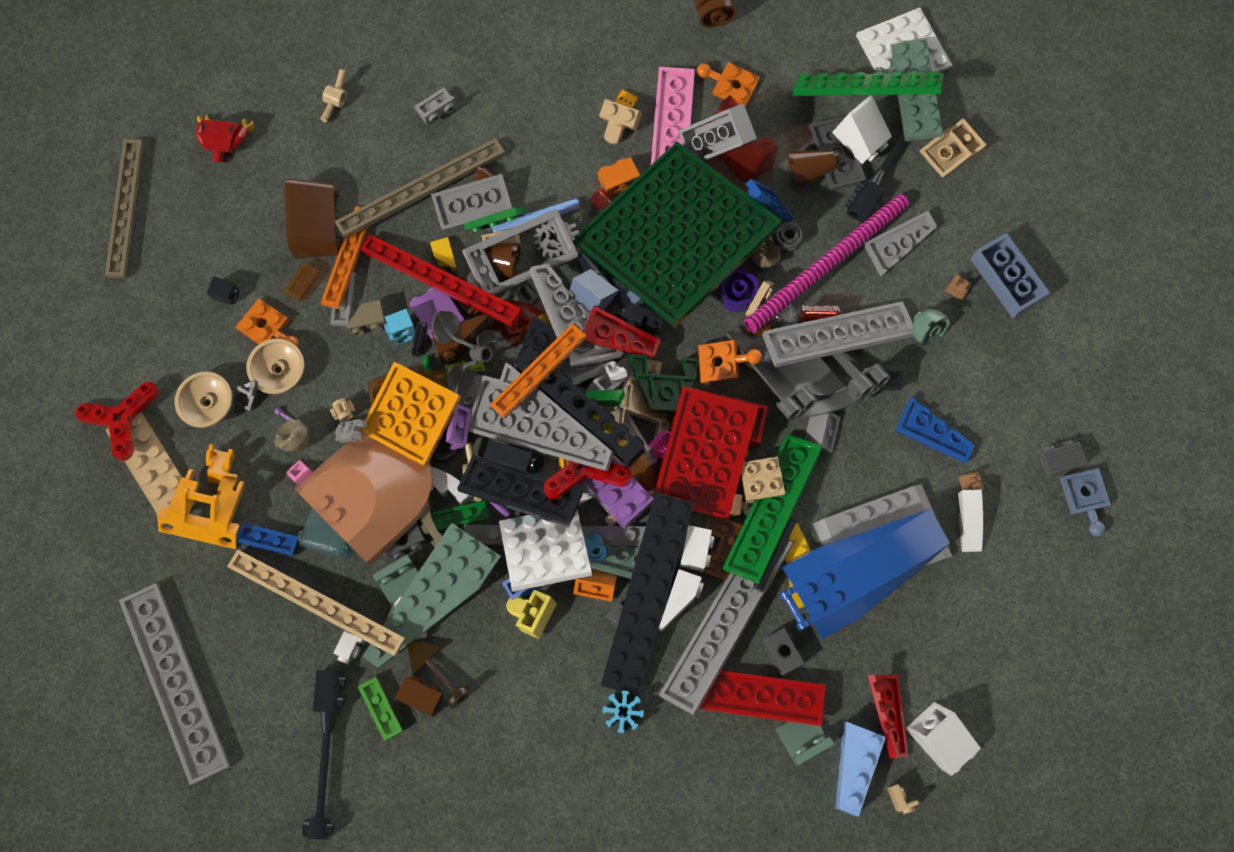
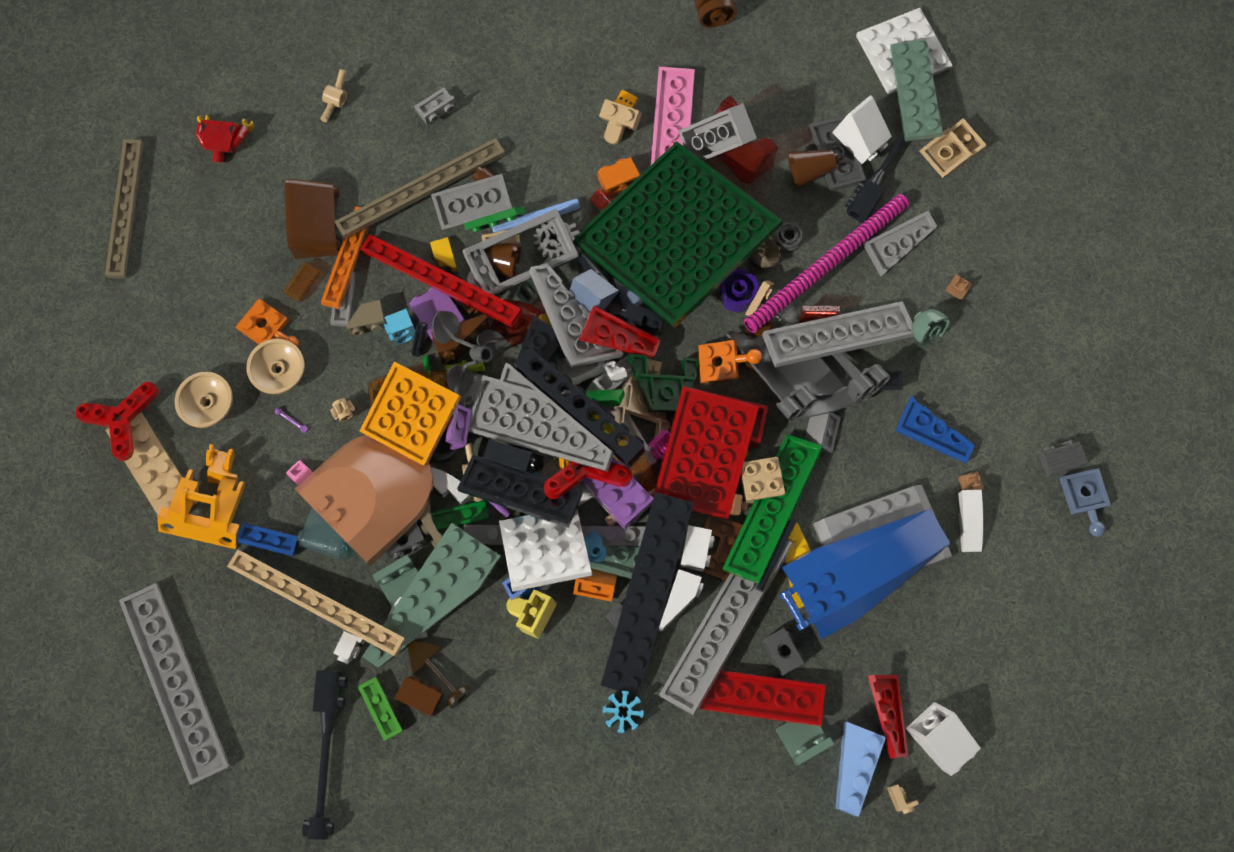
black brick [206,276,239,305] -> none
dark grey slope [233,380,258,411] -> none
dark tan hair [275,419,309,452] -> none
light grey hinge [335,420,367,443] -> none
orange tile [490,323,587,419] -> none
orange plate [697,62,760,107] -> none
blue wing [746,179,793,223] -> none
green plate [792,71,944,96] -> none
sand blue brick [970,233,1050,319] -> none

